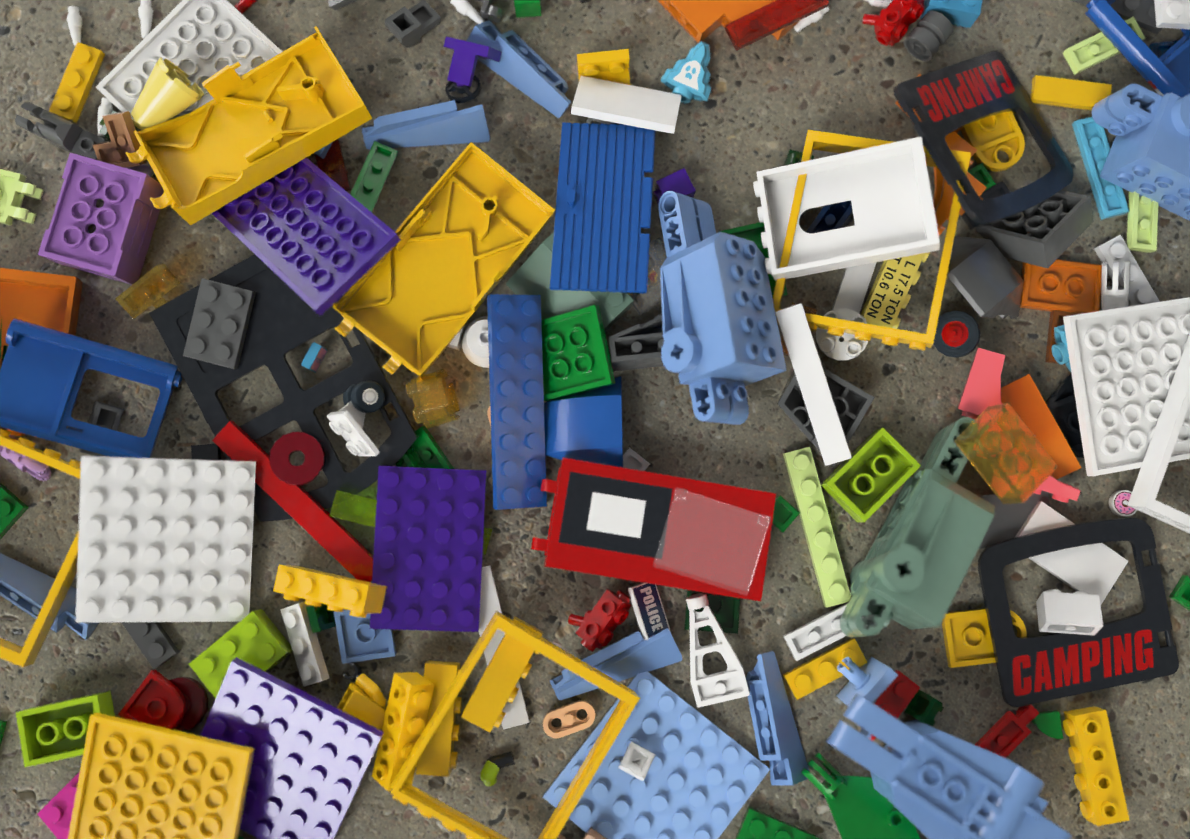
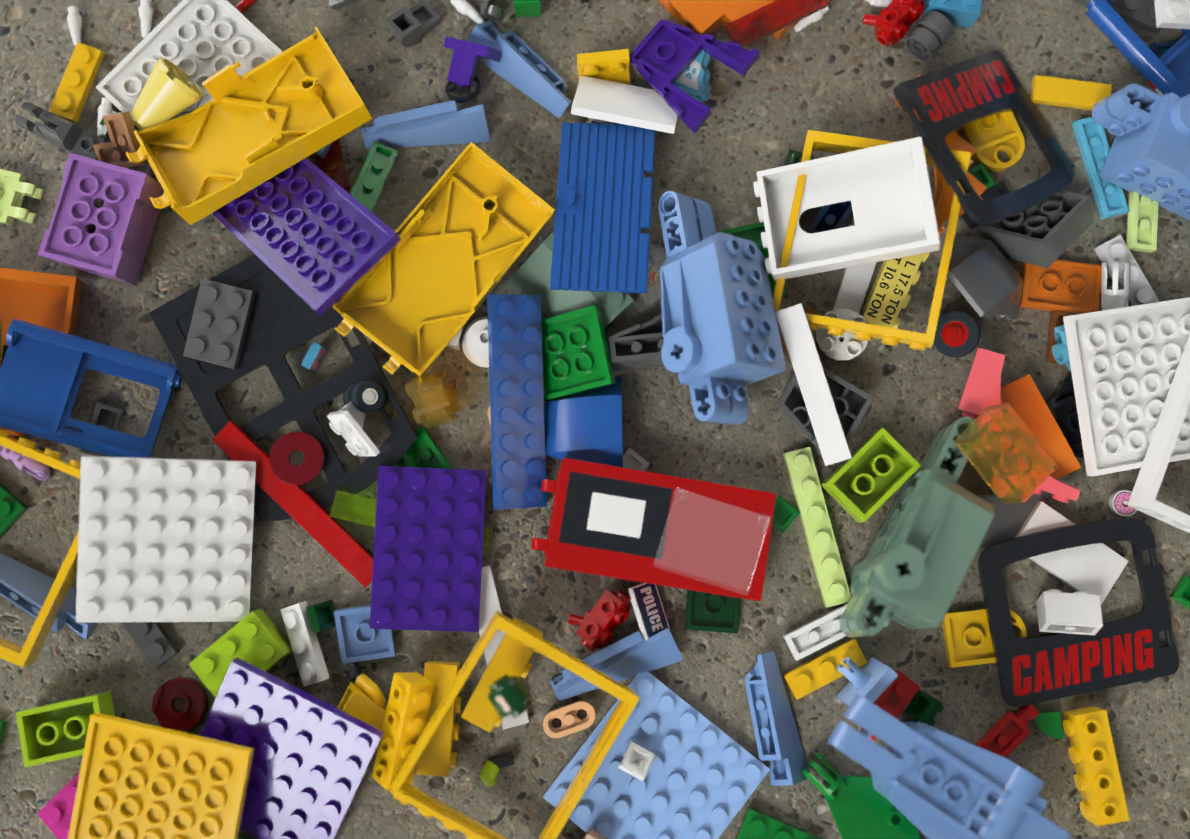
clear yellow brick [115,263,181,319] -> none
red tile [118,669,186,730] -> none
black tile [191,444,221,460] -> none
yellow brick [273,565,387,618] -> none
dark purple brick [653,168,696,203] -> none
white plate [686,593,750,708] -> none
yellowish green plate [1063,16,1146,75] -> none
none -> dark green head [488,674,530,718]
none -> dark purple wing [629,19,760,133]

